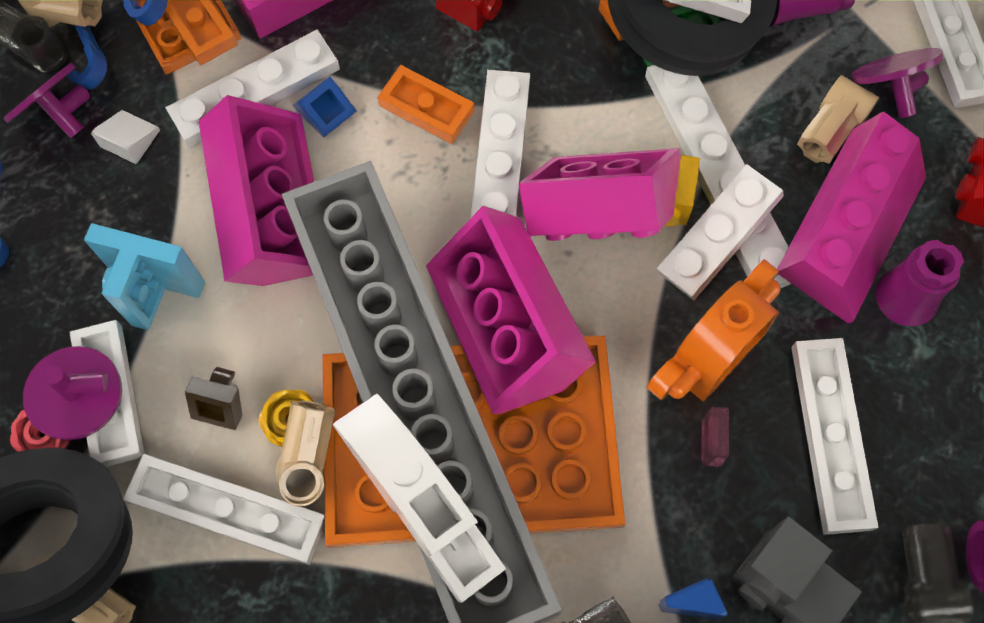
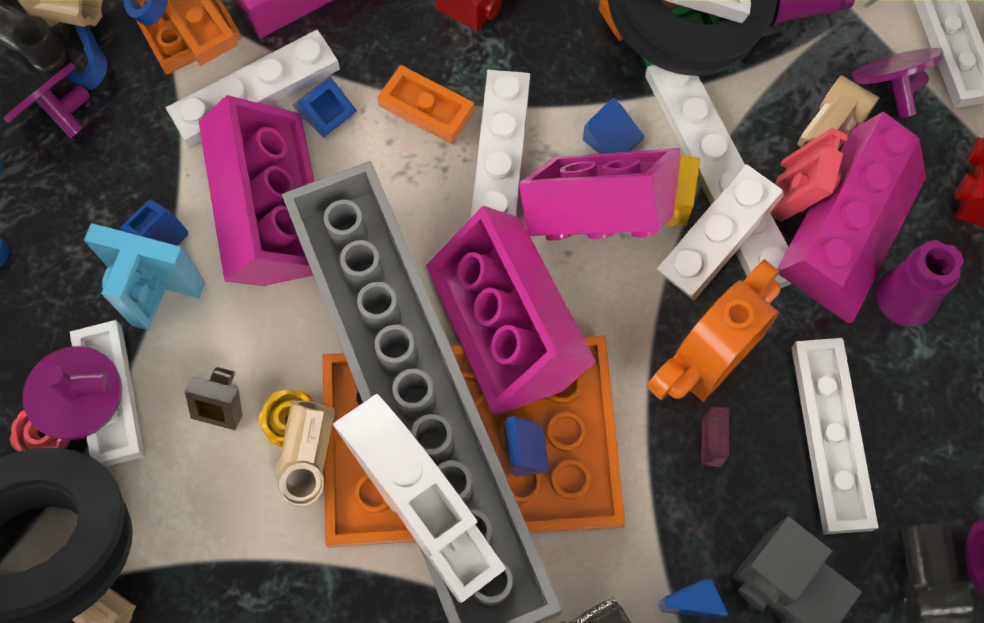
white slope [91,110,160,164] -> none
white plate [123,454,325,565] -> none
none -> blue slope [119,199,188,246]
none -> blue slope [505,416,549,477]
none -> blue slope [583,98,645,154]
none -> coral plate [770,127,848,222]

